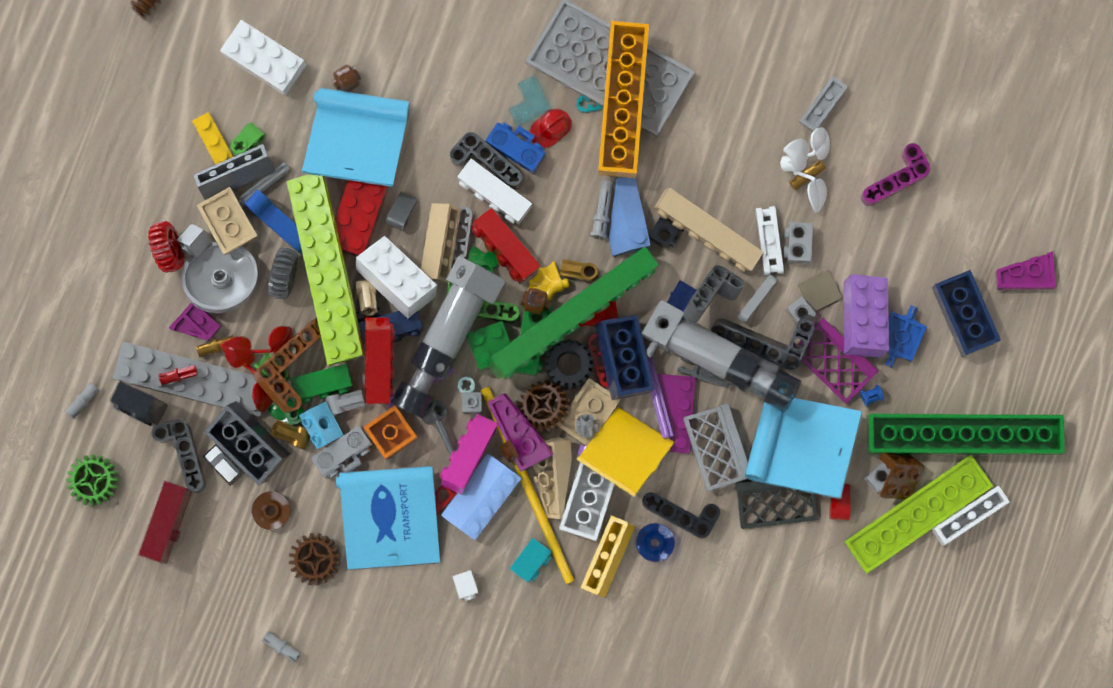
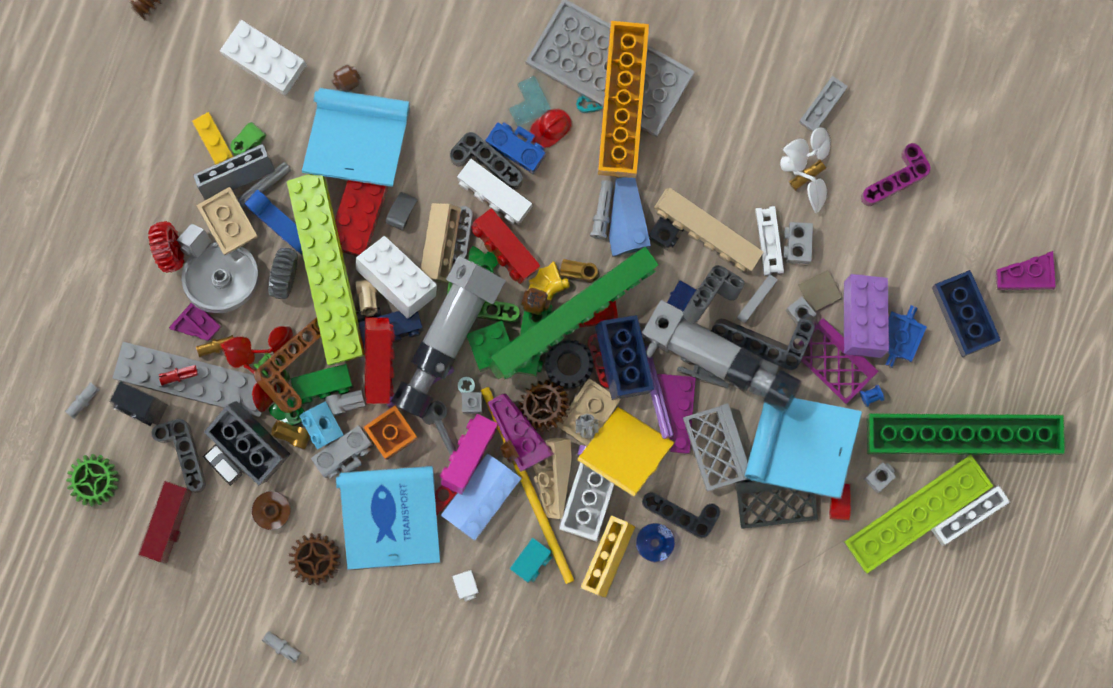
reddish brown bracket [880,453,924,499] -> none

